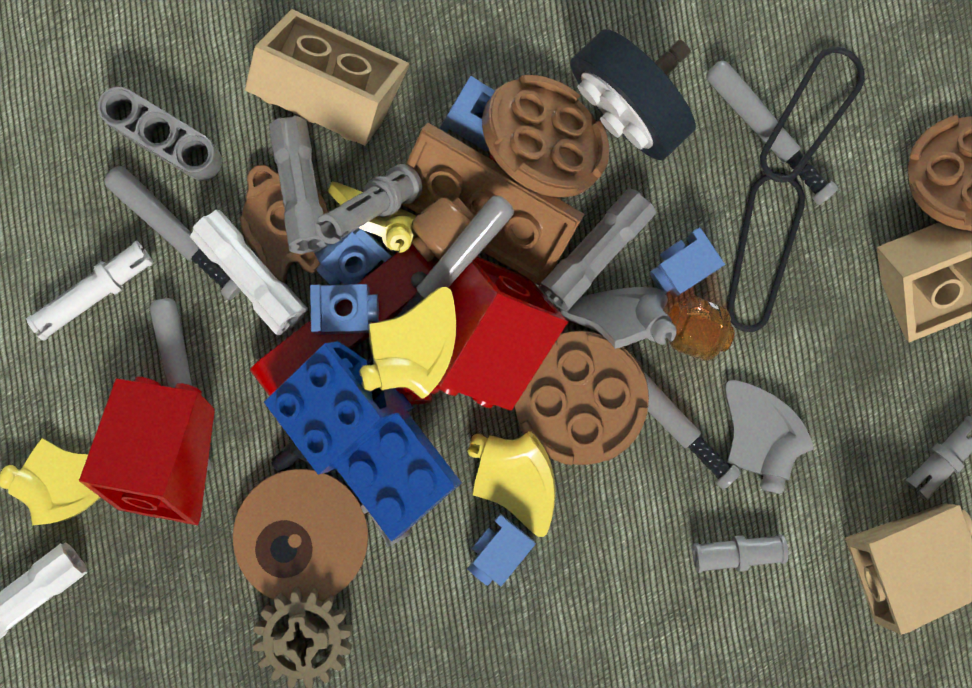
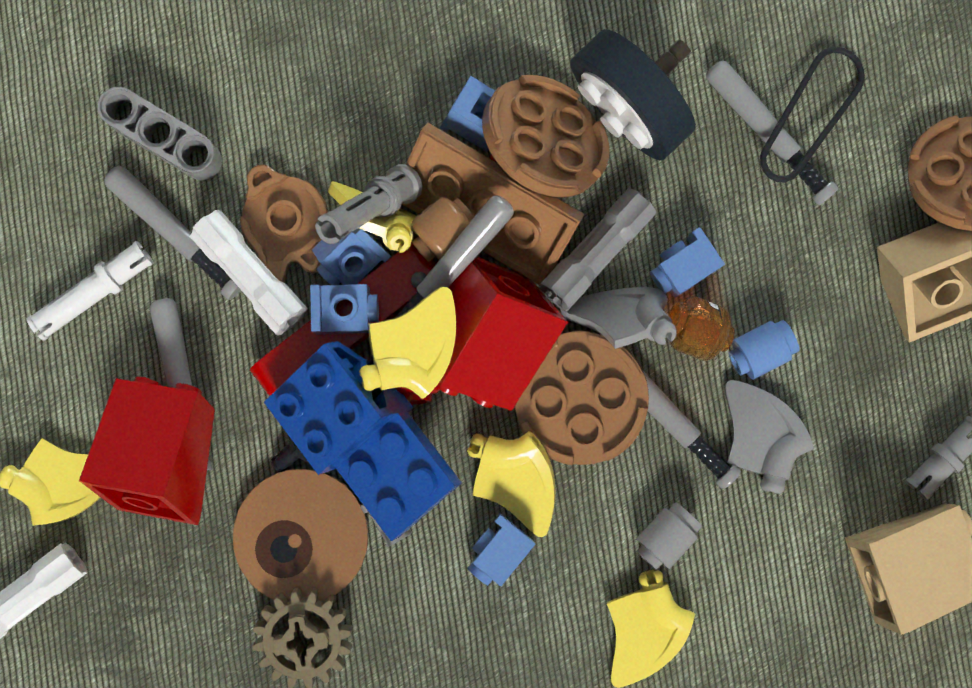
tan slope [245,9,409,146] -> none
light grey axle [269,116,328,254] -> none
light grey pin [692,534,788,573] -> none
black piece [727,172,805,332] -> none
none -> light yellow arm [607,569,695,688]
none -> light grey brick [636,502,703,570]
none -> medium blue brick [728,320,800,380]

